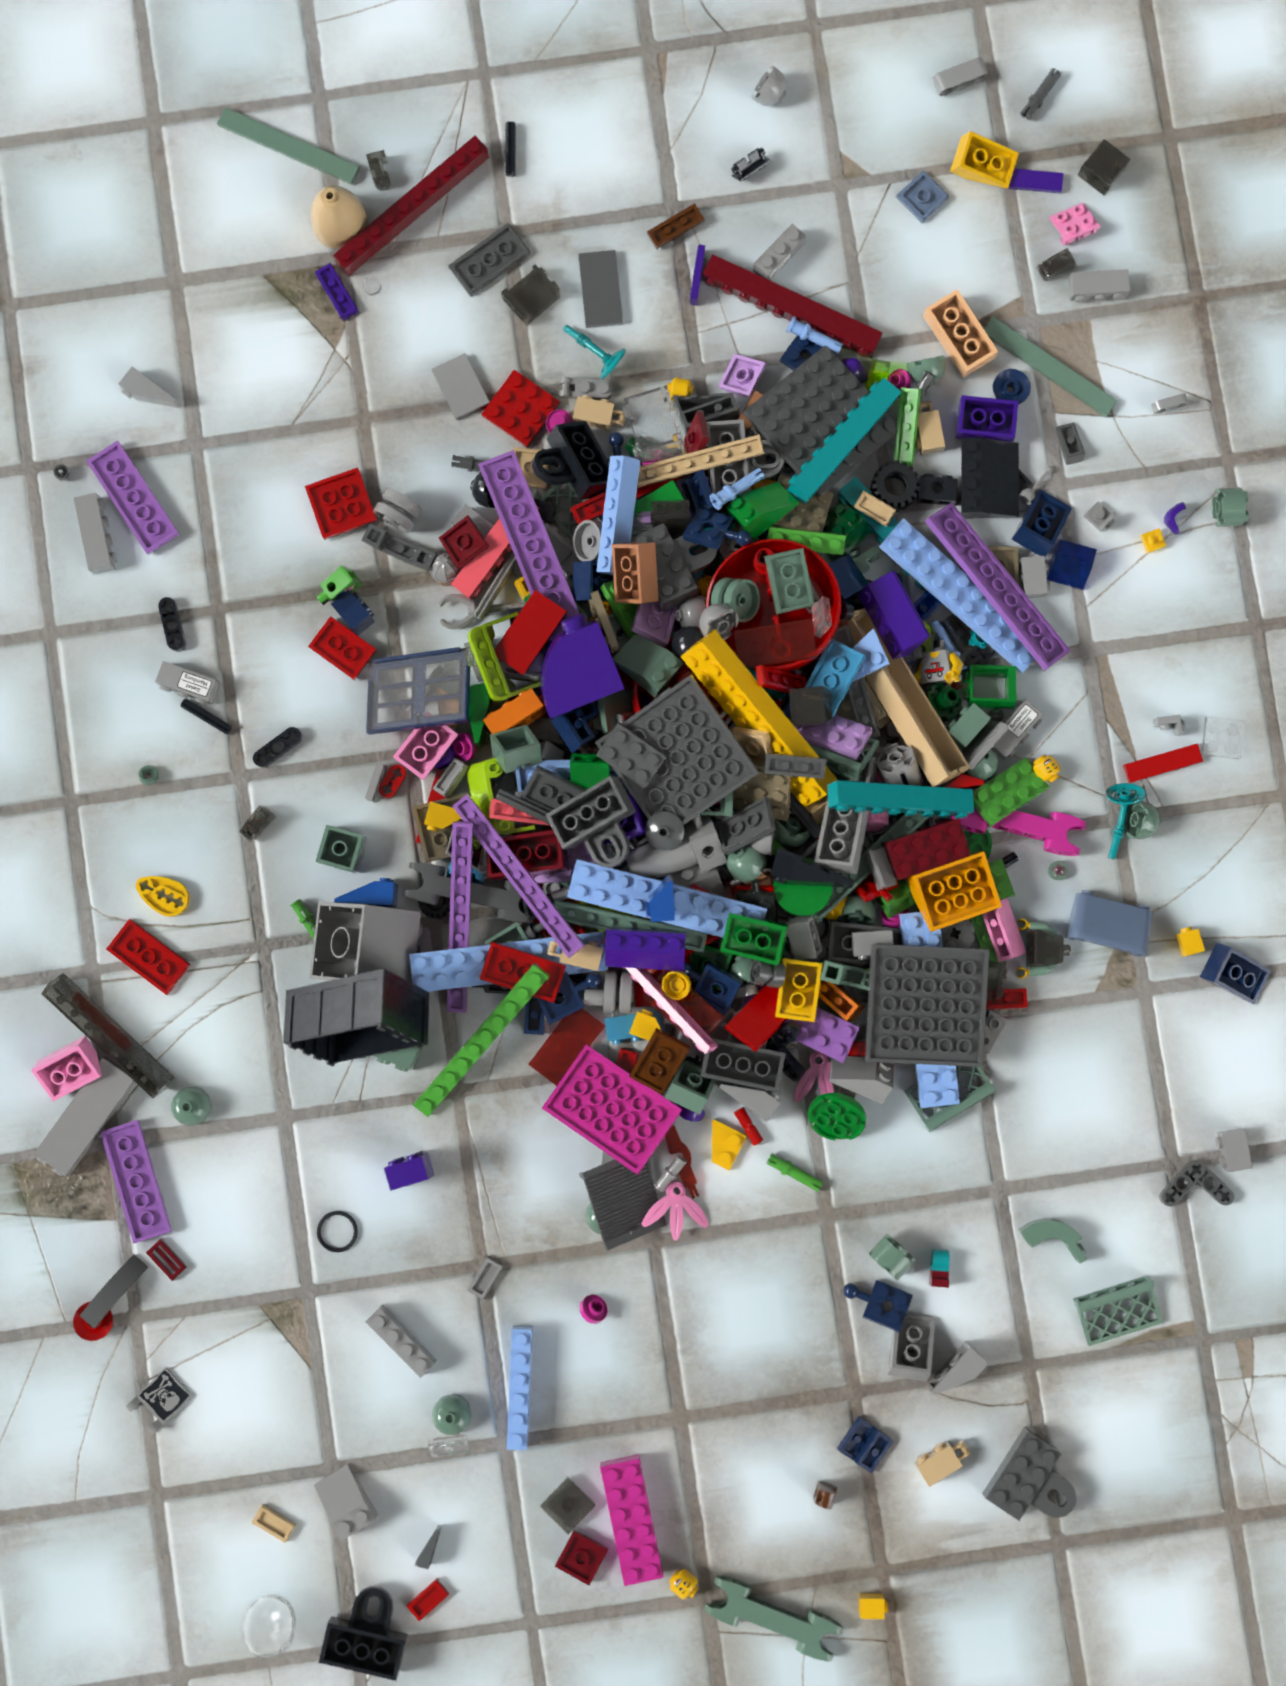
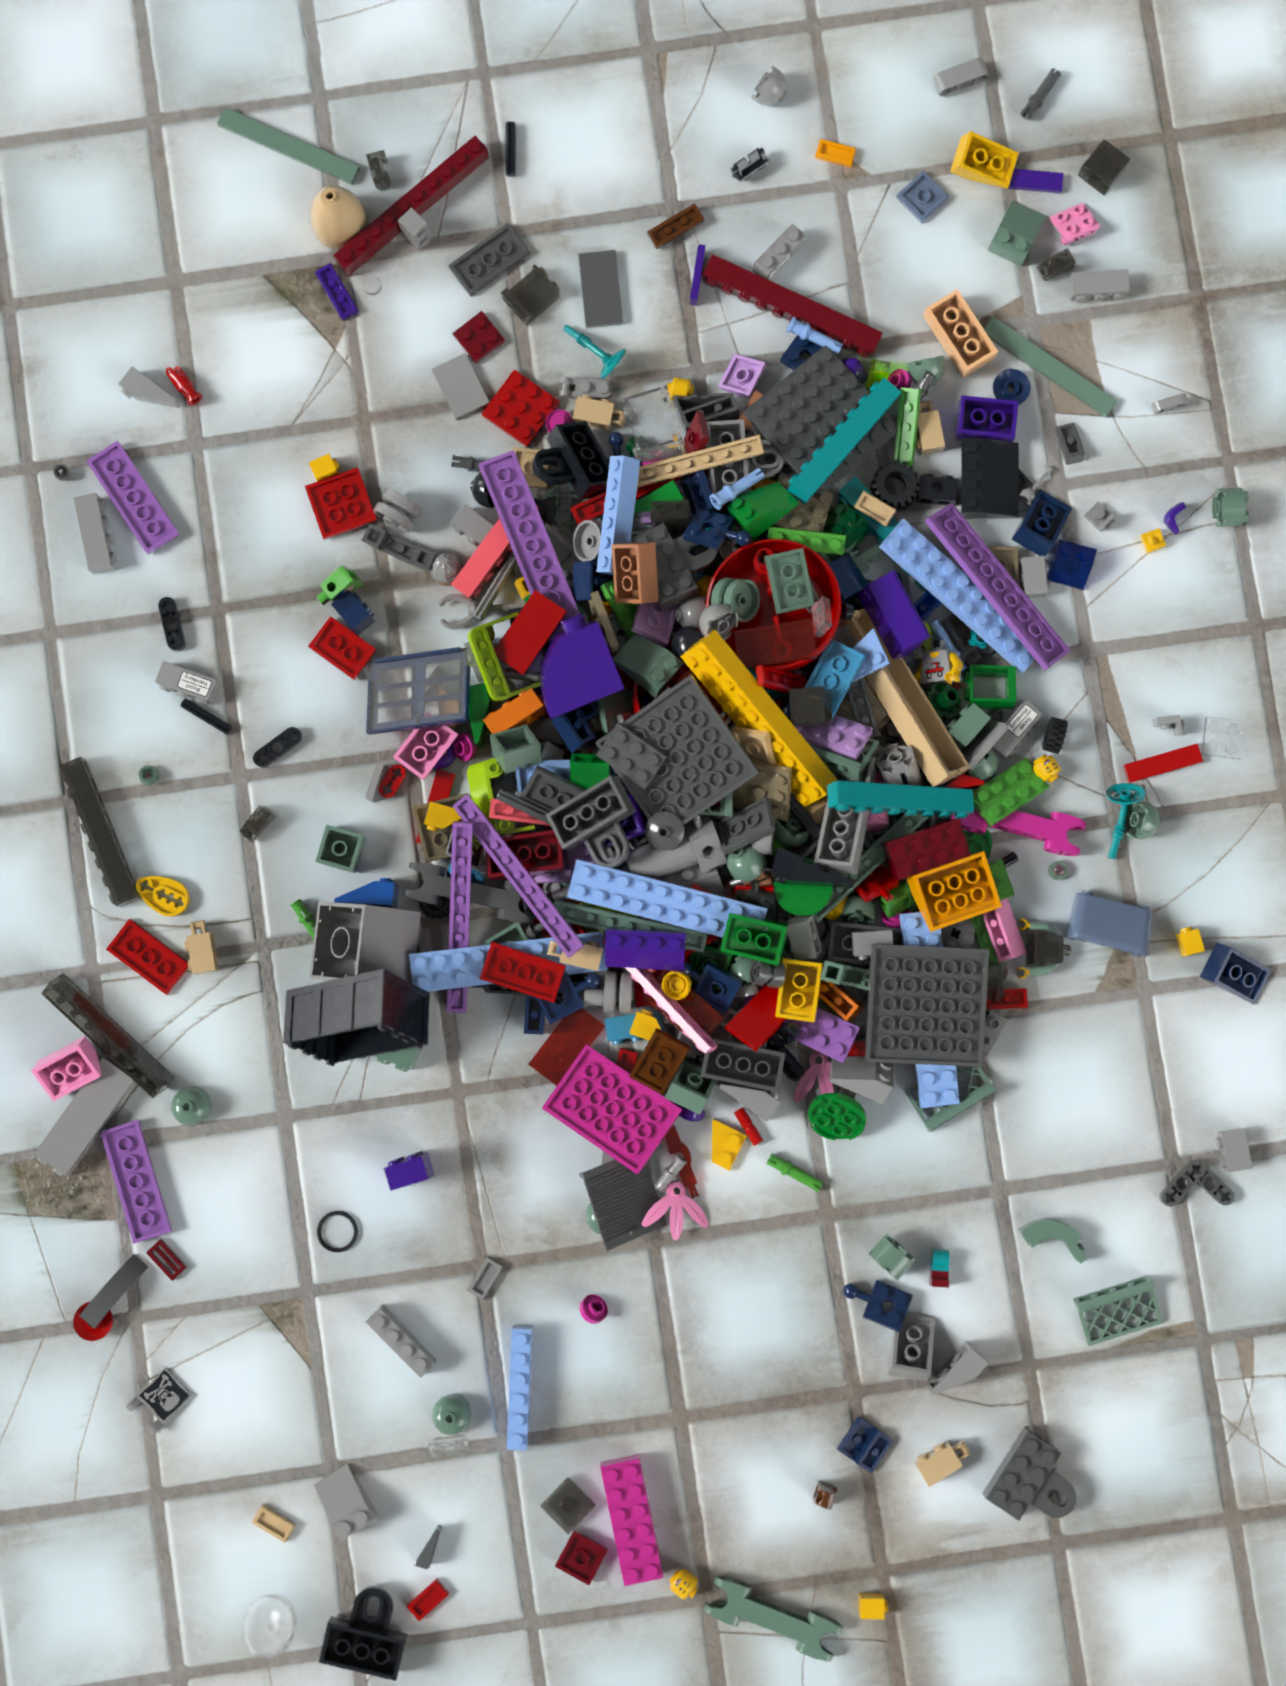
bright green plate [413,963,550,1117] -> none
light grey tile [433,758,469,799] -> none
dark red plate [439,515,489,569] -> none
blue slope [645,875,675,922] -> none
dark grey plate [764,753,826,779] -> none
light grey panel [865,847,897,891] -> none
none -> clear smoke brick [59,756,142,907]
none -> red piece [166,366,202,406]
none -> tan brick [185,920,219,975]
none -> yellow brick [308,453,340,481]
none -> light grey brick [398,207,431,250]
none -> dark red plate [452,311,505,364]
none -> light orange tile [815,138,856,168]
none -> sand green slope [988,201,1046,266]
none -> black tyre [1042,717,1068,754]

